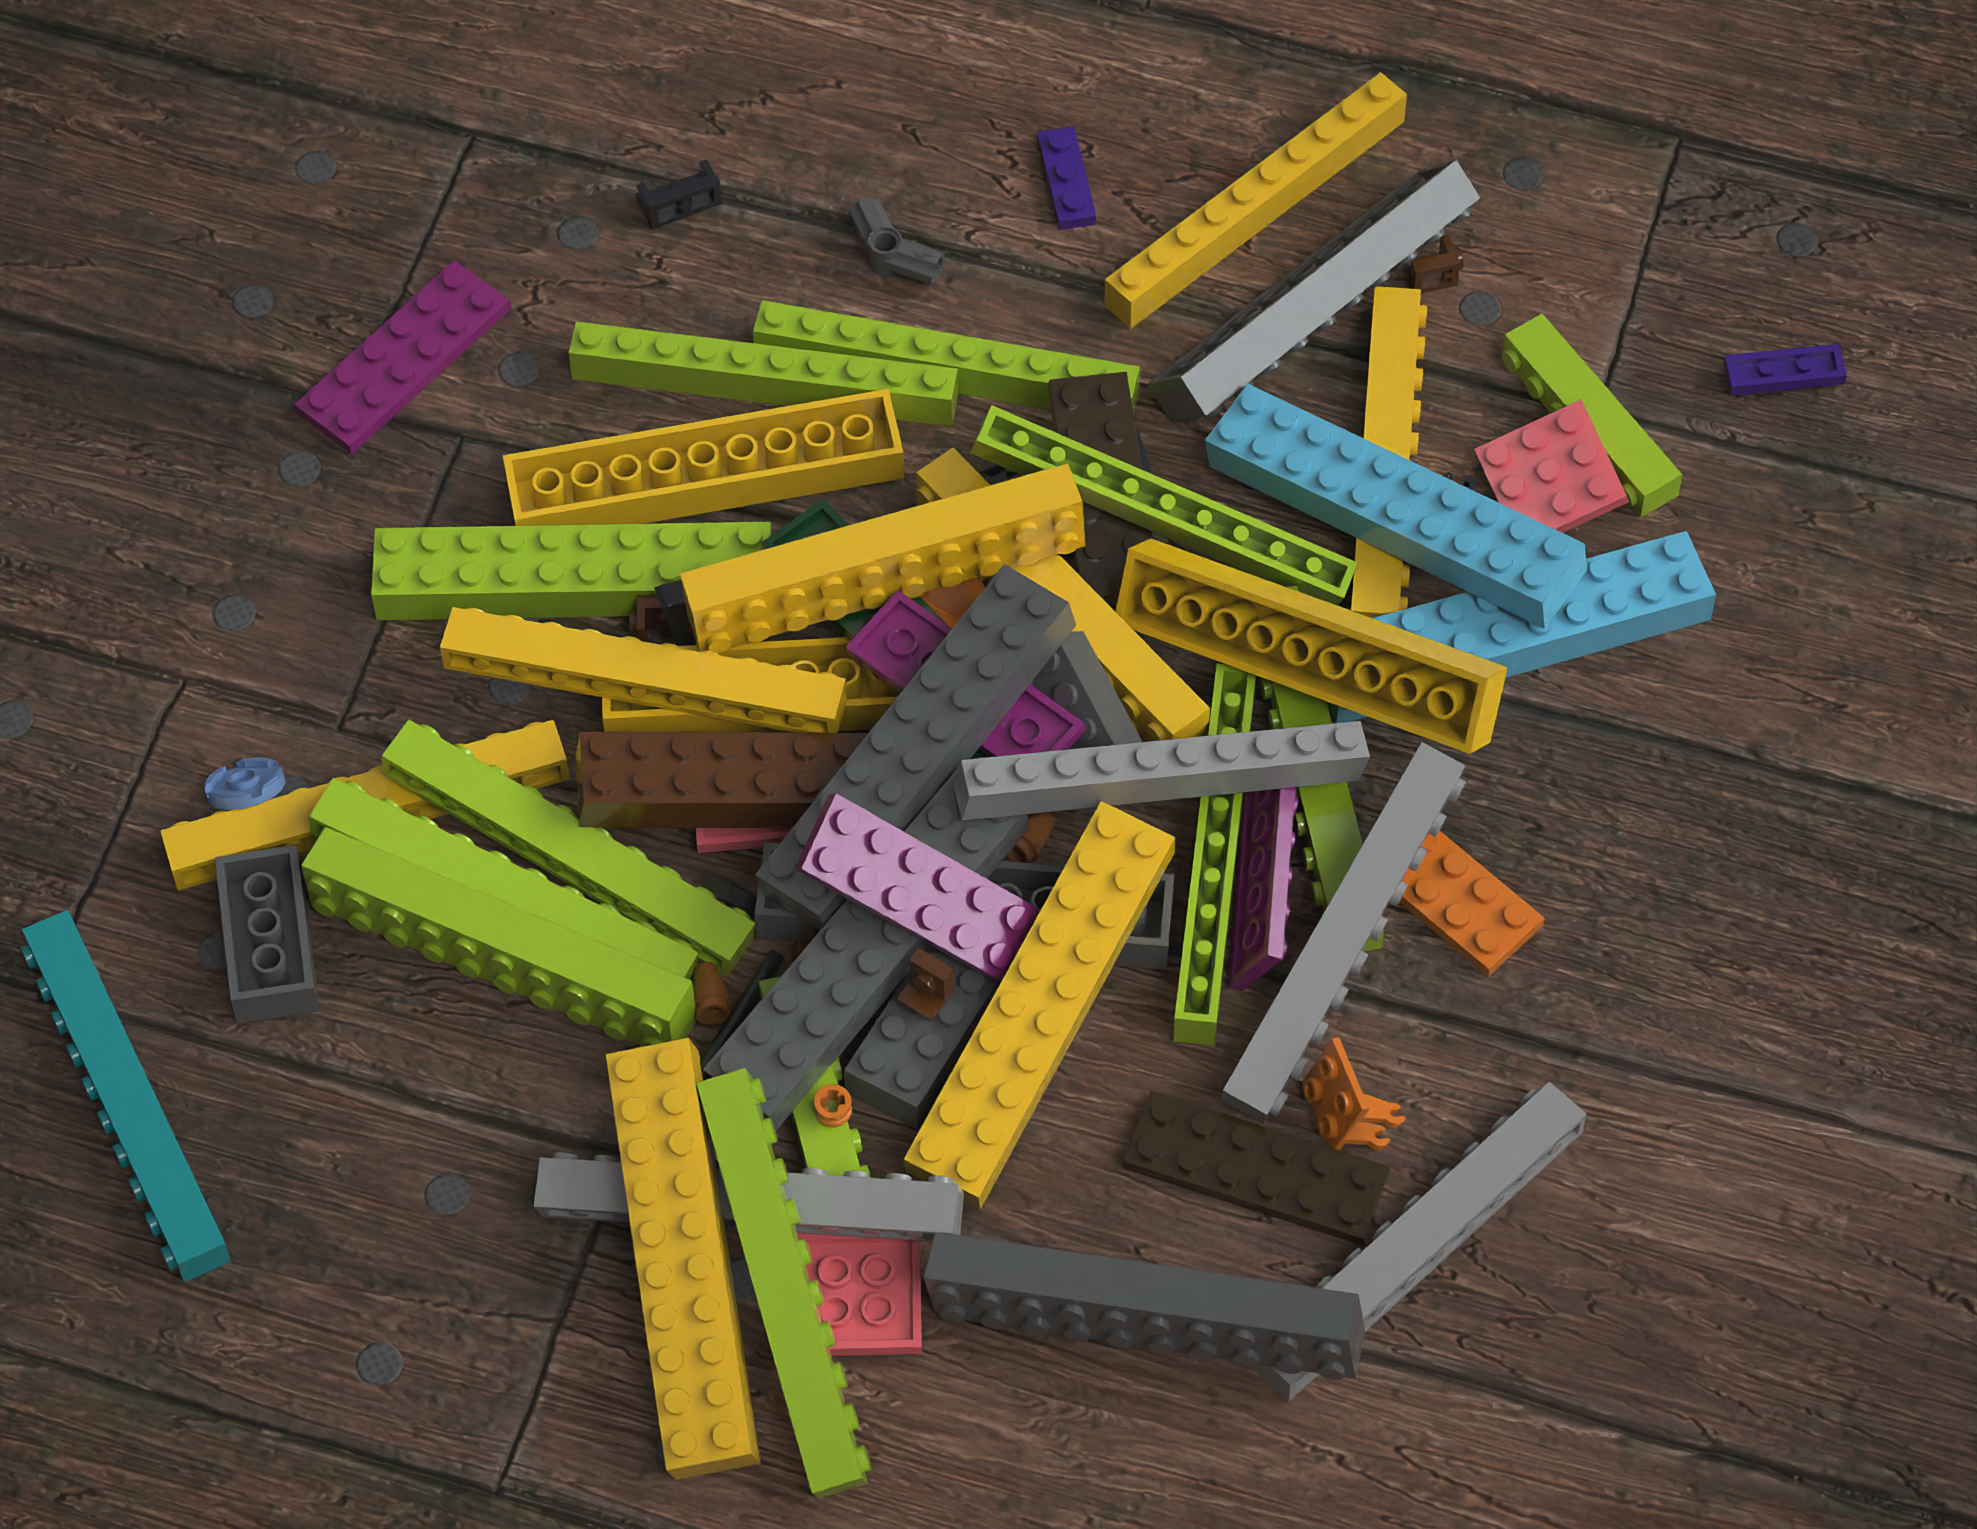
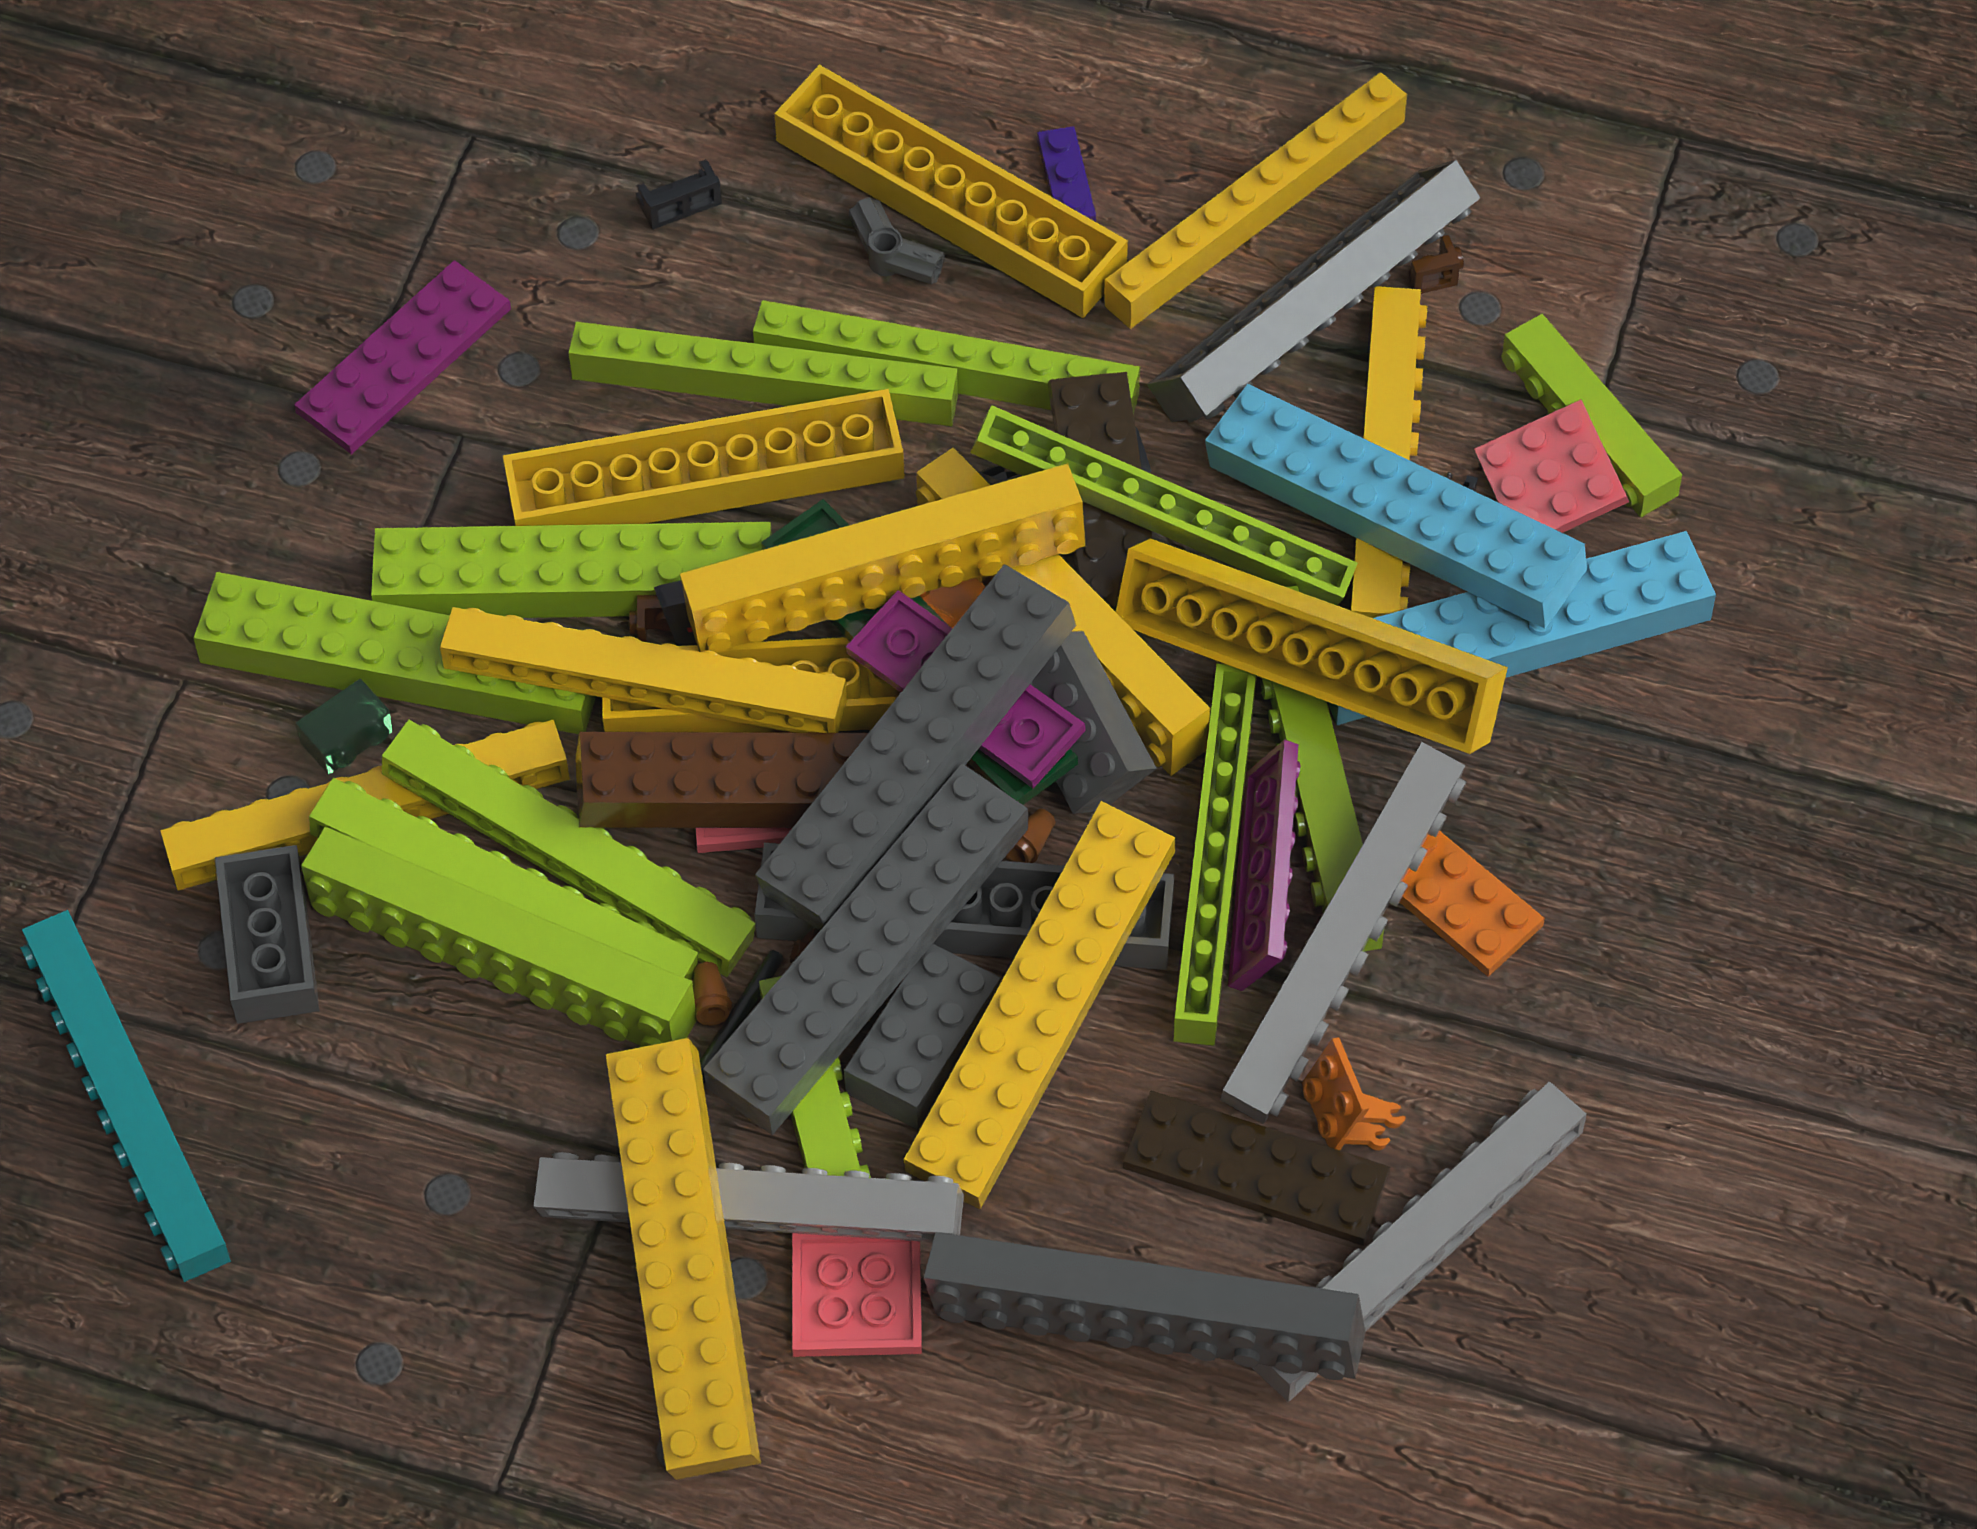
medium blue tile [203,757,286,810] -> none
lime brick [696,1068,871,1499] -> none
pearl dark grey tile [702,870,757,913] -> none
plate [795,793,1039,983] -> none
orange bush [814,1084,852,1128] -> none
reddish brown bracket [898,948,954,1022] -> none
light grey brick [954,721,1370,821] -> none
dark purple plate [1723,344,1847,396] -> none
none -> lime brick [194,572,596,734]
none -> clear green brick [296,678,393,775]
none -> yellow brick [774,65,1128,318]

